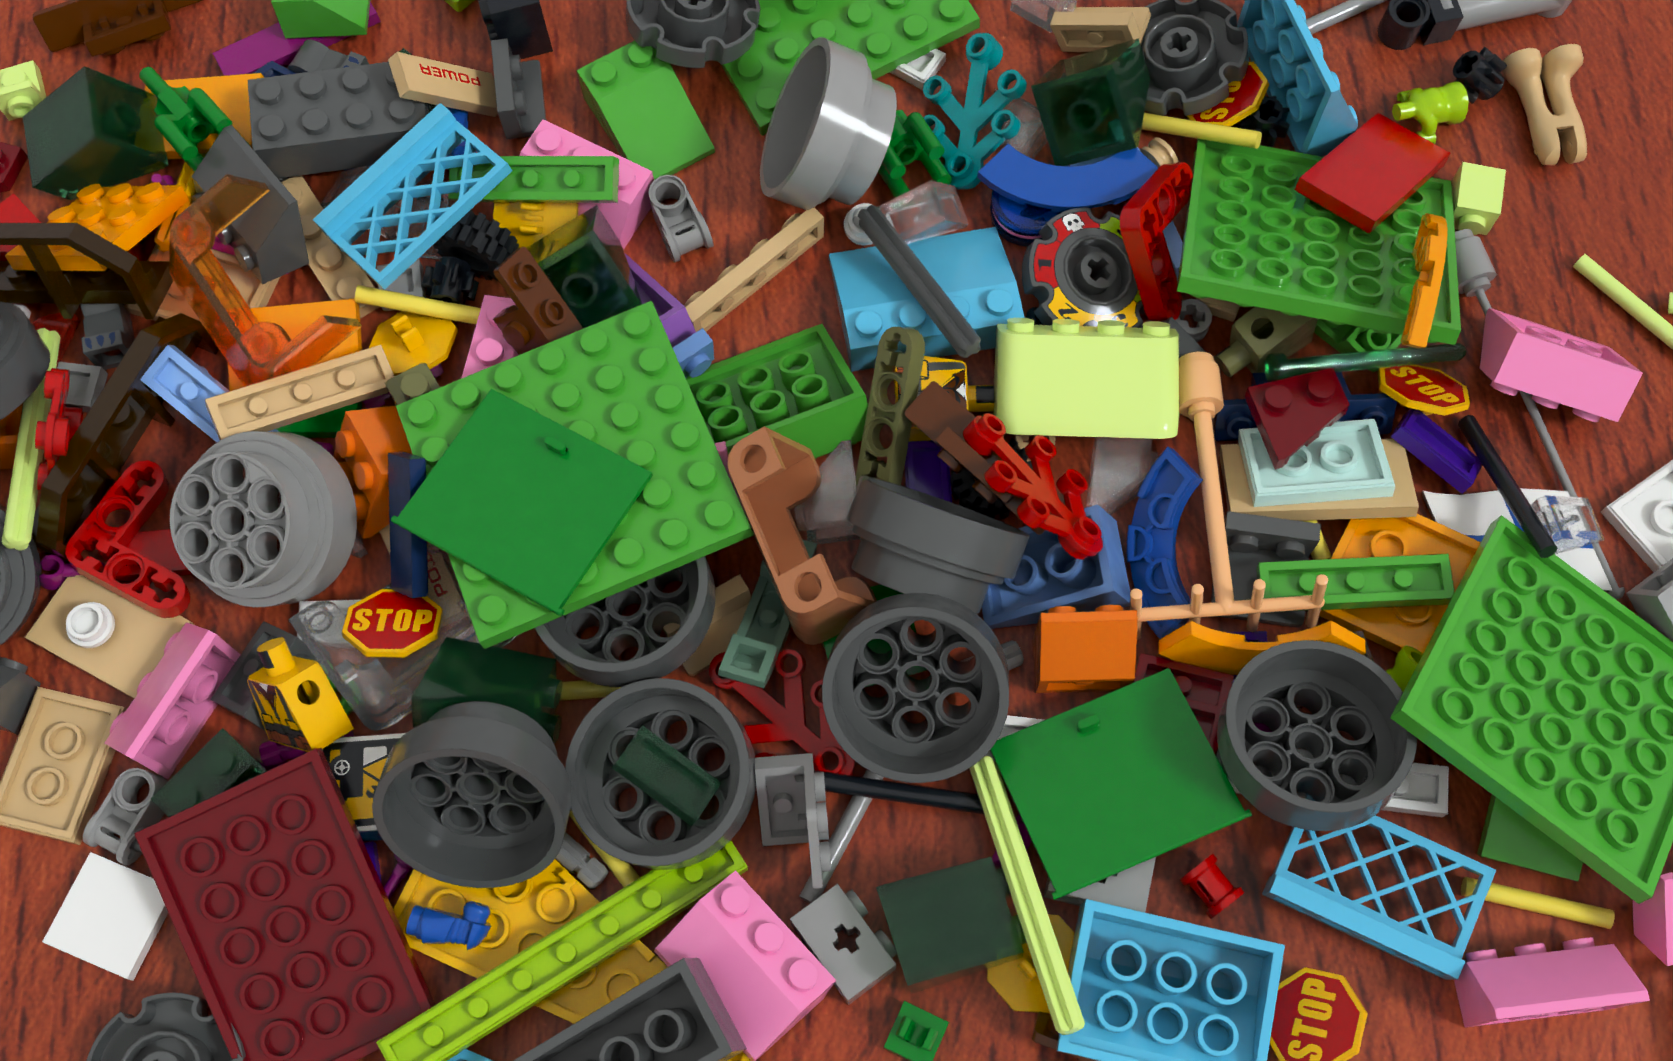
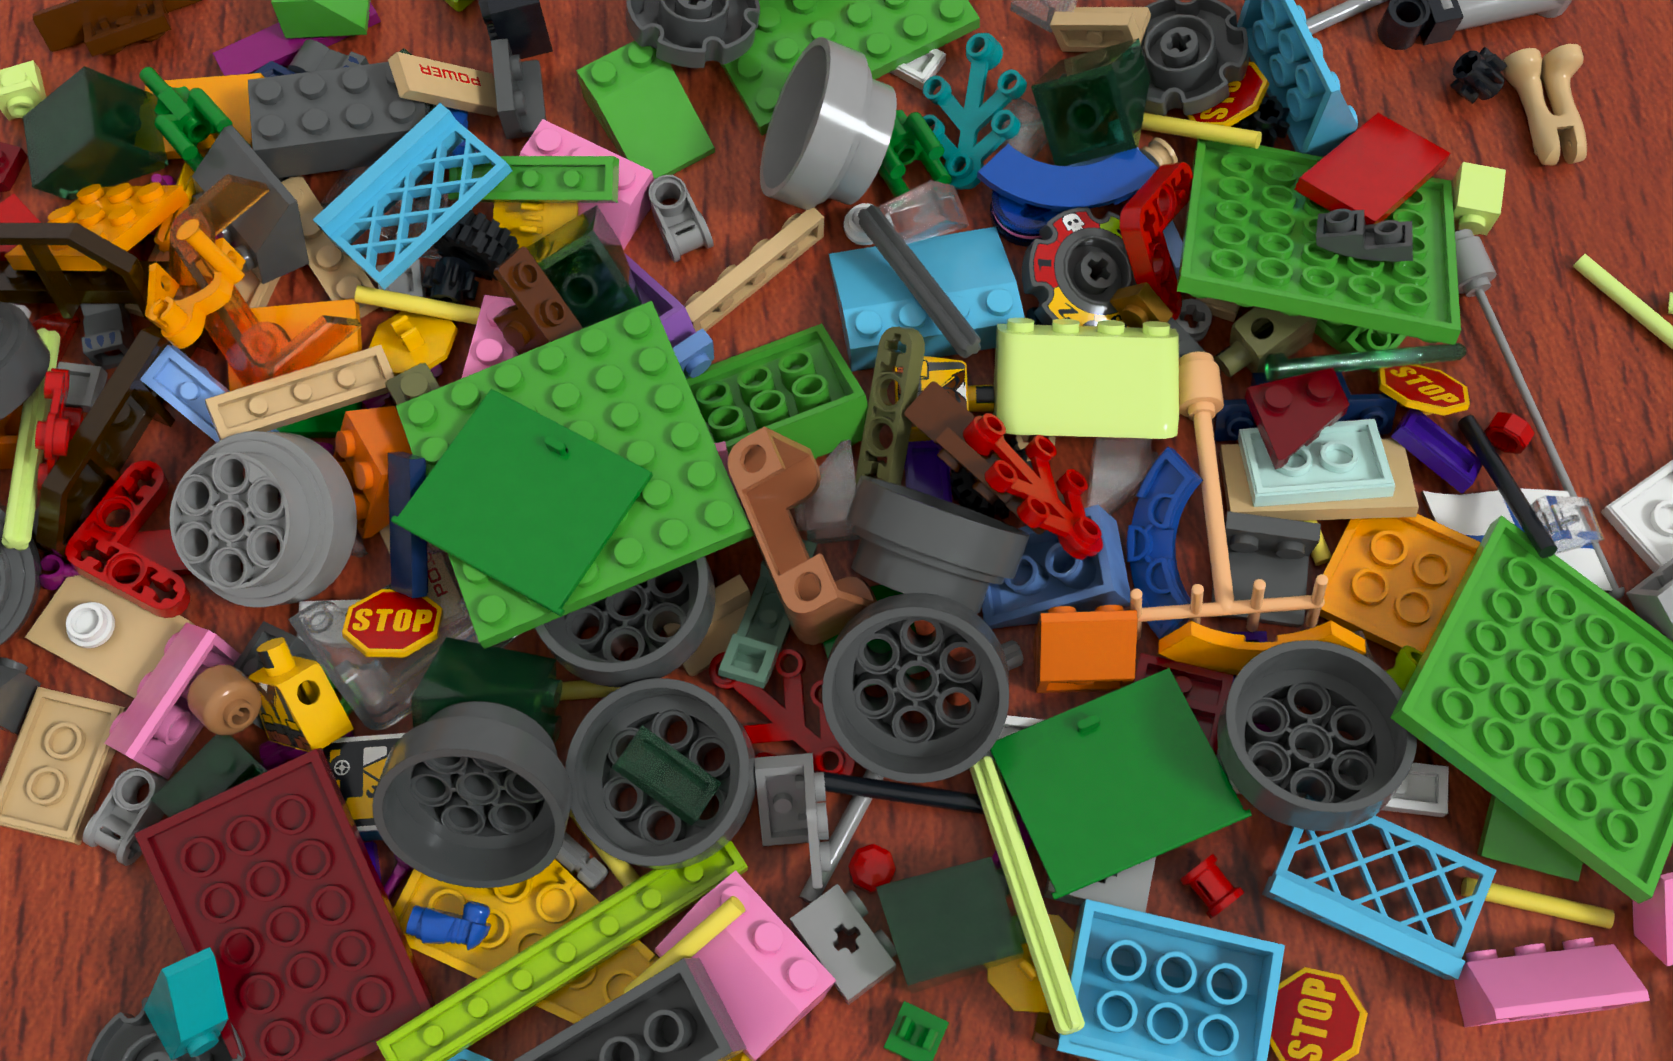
white tile [42,852,168,981] -> none
bright green plate [1256,554,1454,612] -> none
lime piece [1392,81,1469,144] -> none
light orange tile [1400,213,1448,348] -> none
bright pink slope [1480,308,1643,422] -> none
none -> teal slope [144,947,229,1061]
none -> light orange piece [145,219,246,349]
none -> medium nougat head [187,665,262,736]
none -> light yellow bar [624,896,745,994]
none -> red tile [848,843,896,895]
none -> pearl gold plate [1110,282,1173,328]
none -> dark grey slope [1316,209,1413,262]
none -> red tile [1484,412,1535,454]

